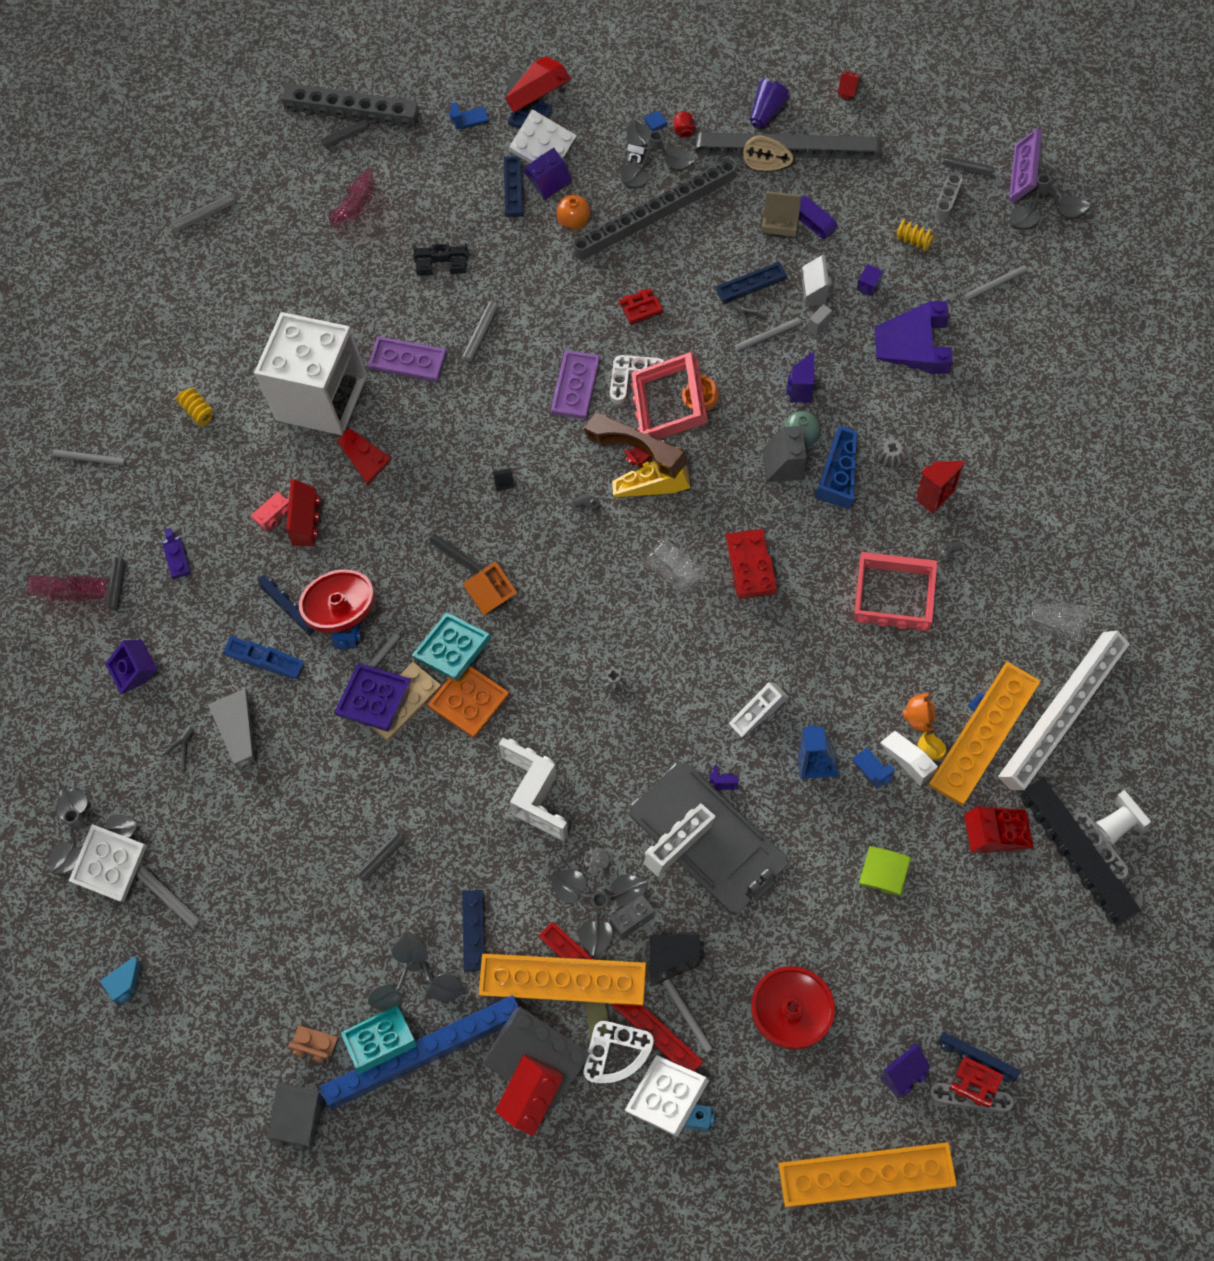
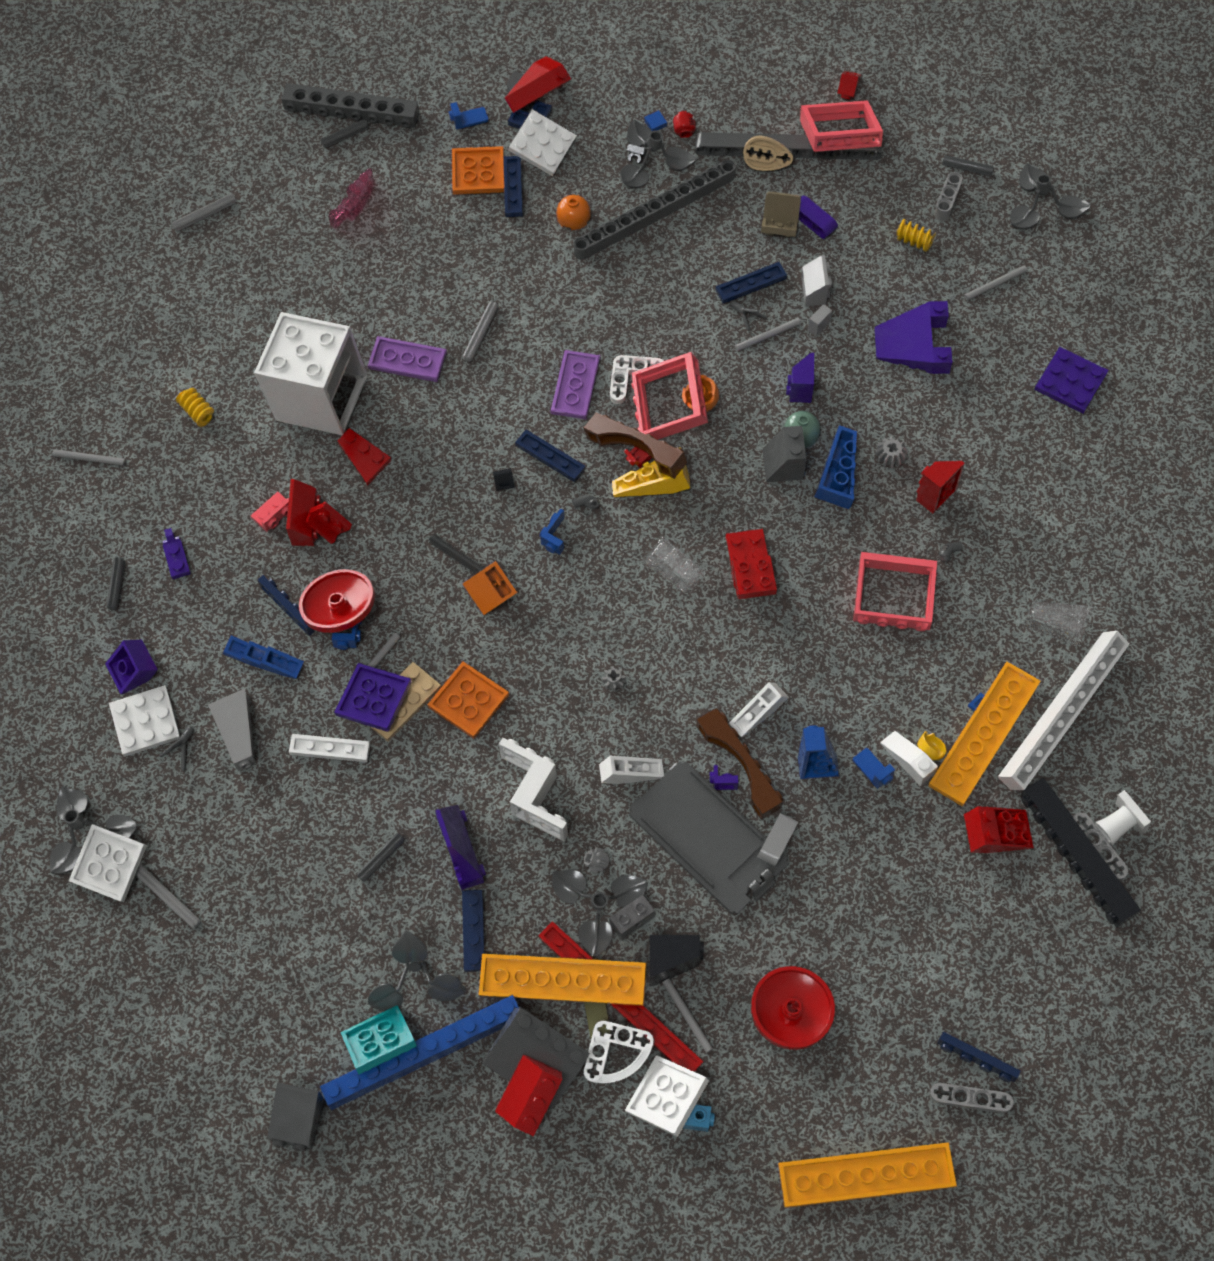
clear pink slope [27,575,106,600] -> none
dark azure slope [100,956,141,1005] -> none
nougat bracket [288,1026,339,1064] -> none
teal plate [412,612,491,681] -> none
black piece [413,243,468,276] -> none
dark purple slope [524,147,572,200] -> none
red plate [618,288,663,325] -> none
white brick [643,803,716,877] -> none
dark purple cone [750,78,791,129] -> none
dark purple brick [857,264,883,296] -> none
lime slope [859,846,911,896] -> none
dark purple slope [880,1043,931,1098] -> none
orange cylinder [903,693,936,732] -> none
red plate [950,1056,1004,1108] -> none
medium lavender tile [1009,128,1042,203] -> none
none -> white plate [109,685,180,757]
none -> white plate [289,734,370,762]
none -> red bracket [306,501,352,544]
none -> dark purple wedge [435,805,486,891]
none -> orange plate [452,146,504,195]
none -> dark blue plate [515,429,586,483]
none -> blue bracket [540,509,565,555]
none -> white slope [599,756,664,784]
none -> reddish brown arch [696,708,783,820]
none -> light grey beam [757,813,798,867]
none -> coral window [800,100,883,152]
none -> dark purple plate [1034,347,1109,414]

